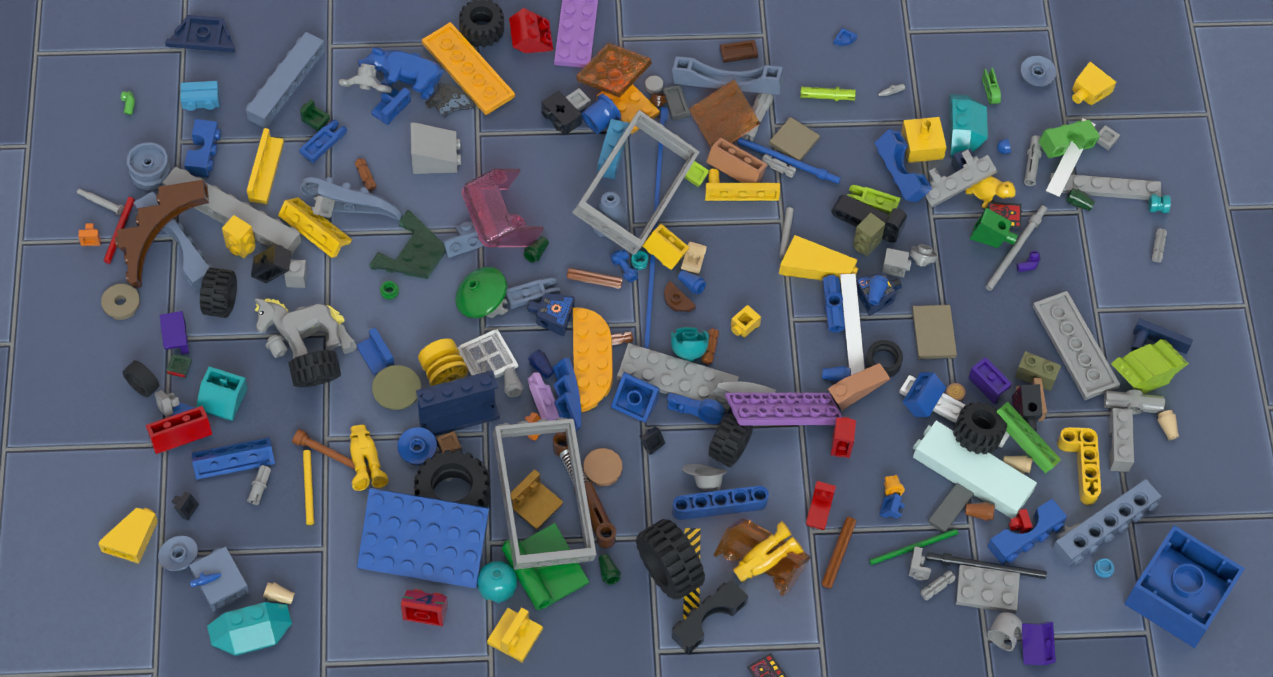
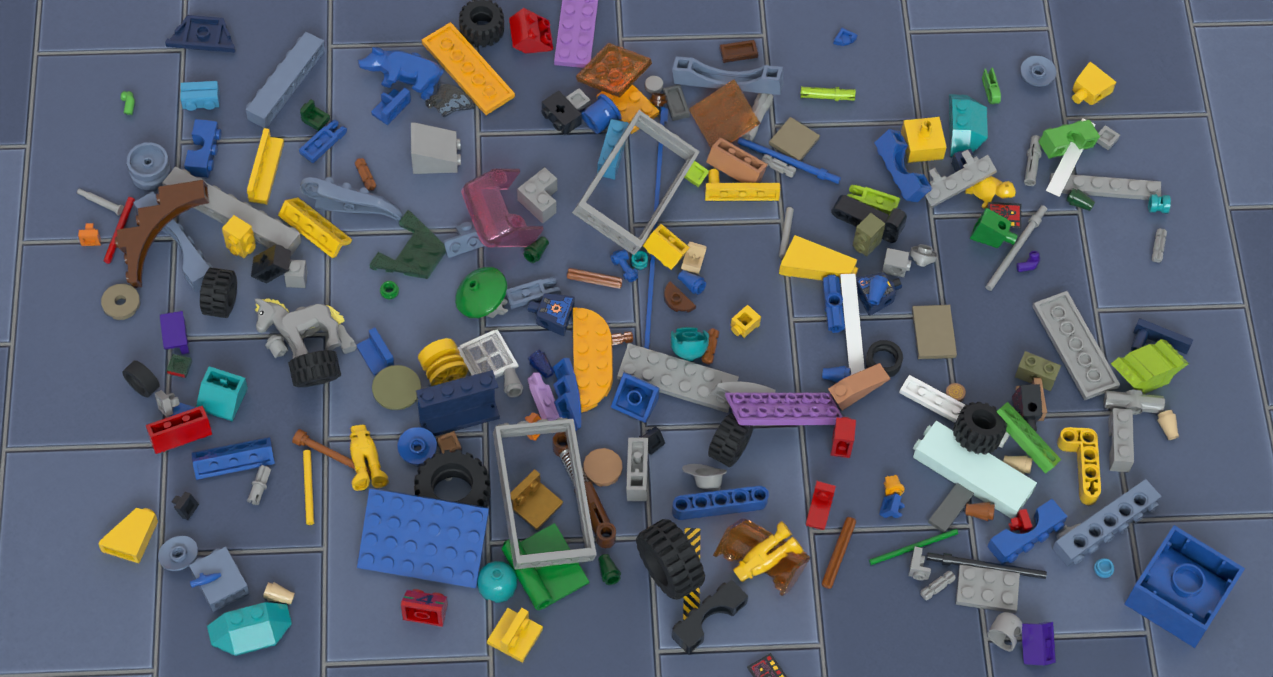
light grey tile [311,195,336,218] -> none
light grey piece [338,64,392,93] -> none
sand blue cone [591,192,628,238] -> none
blue piece [667,393,725,424] -> none
light grey helmet [878,83,905,96] -> none
blue panel [903,372,946,417] -> none
dark purple panel [968,357,1012,404] -> none
blue hinge [997,139,1011,154] -> none
none -> light grey brick [517,167,557,223]
none -> light grey slope [626,438,648,501]

